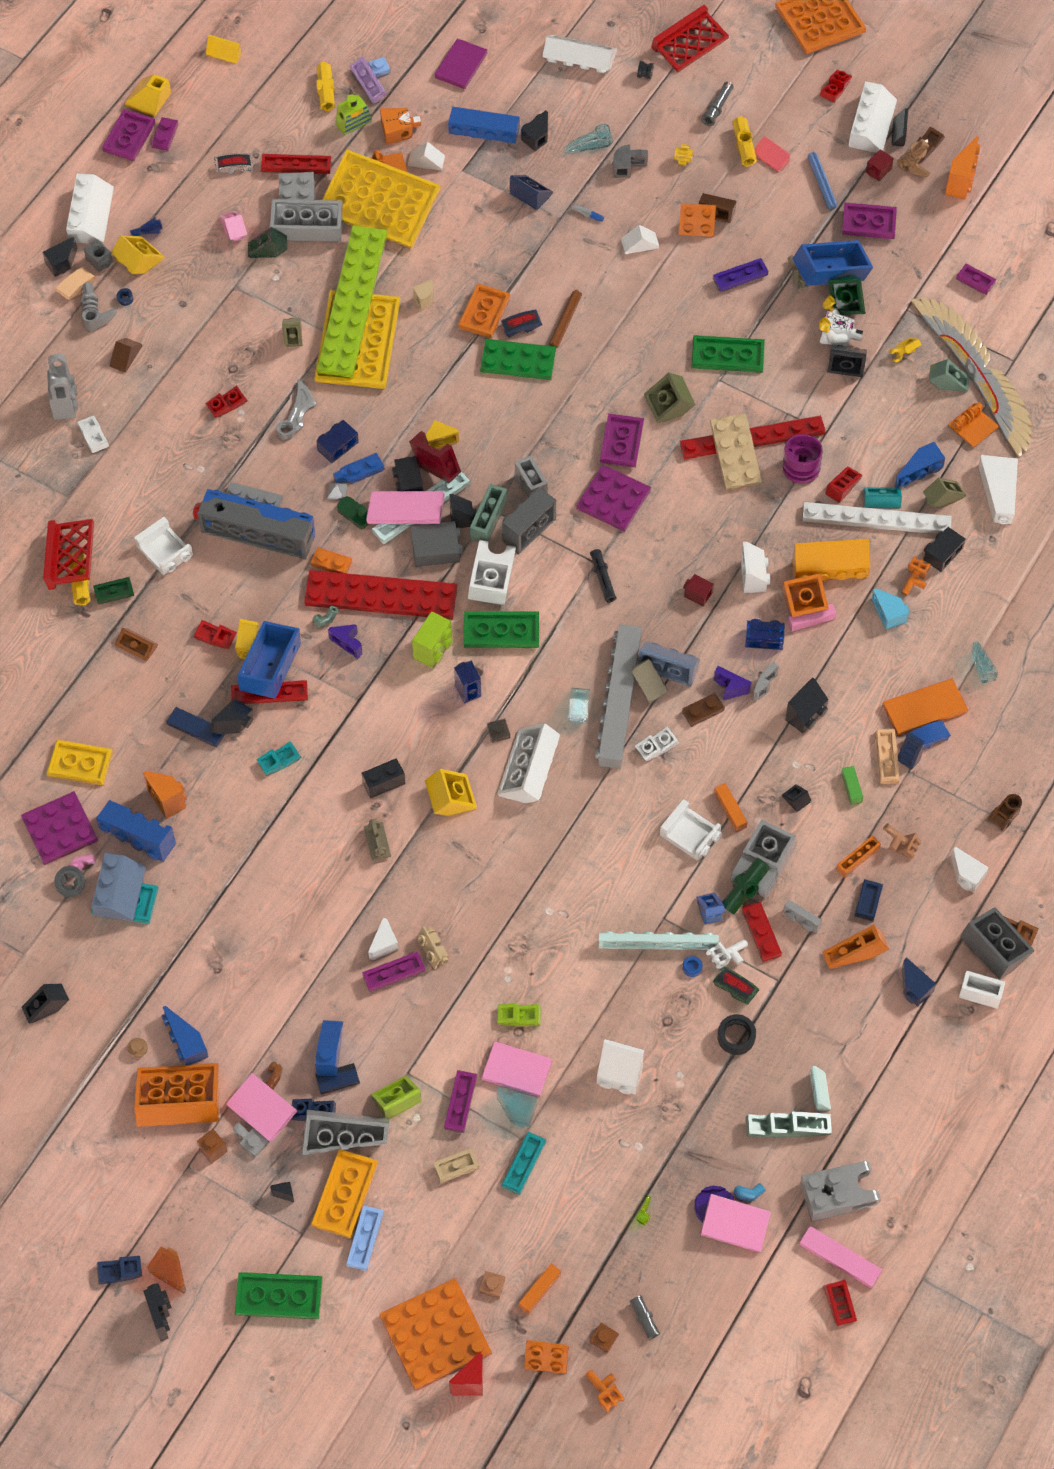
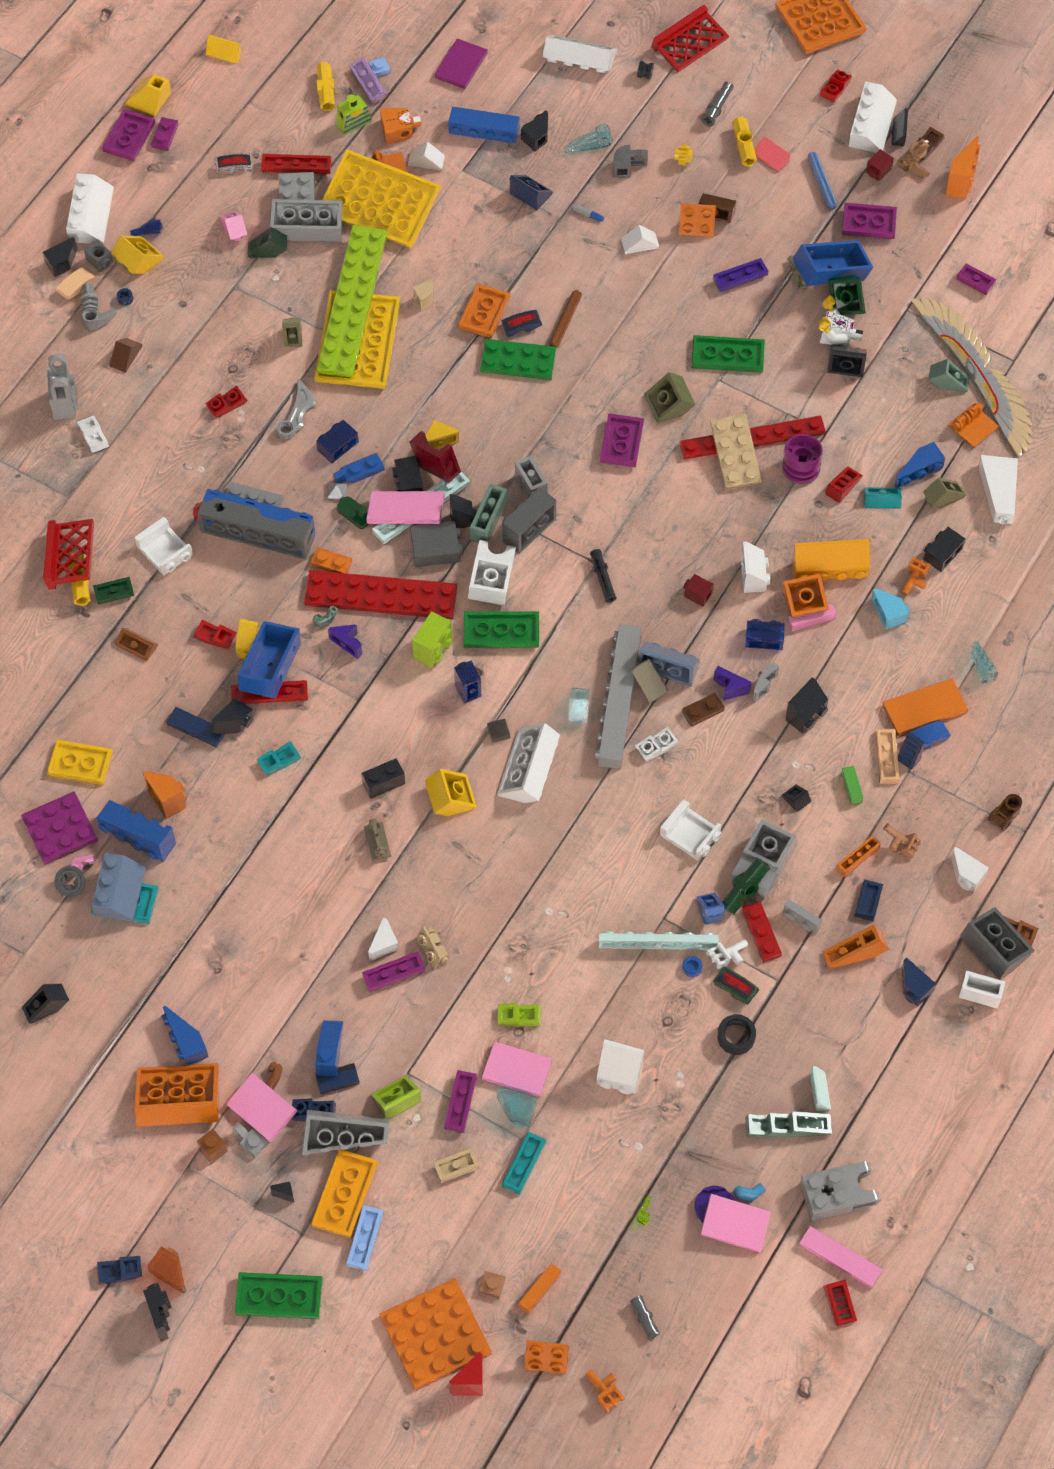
medium nougat plate [127,1038,148,1058] -> none
magenta plate [576,465,651,532] -> none
dark orange plate [590,1323,619,1353] -> none
orange piece [714,783,748,832] -> none
white plate [803,502,952,534] -> none
yellow plate [888,337,921,362] -> none

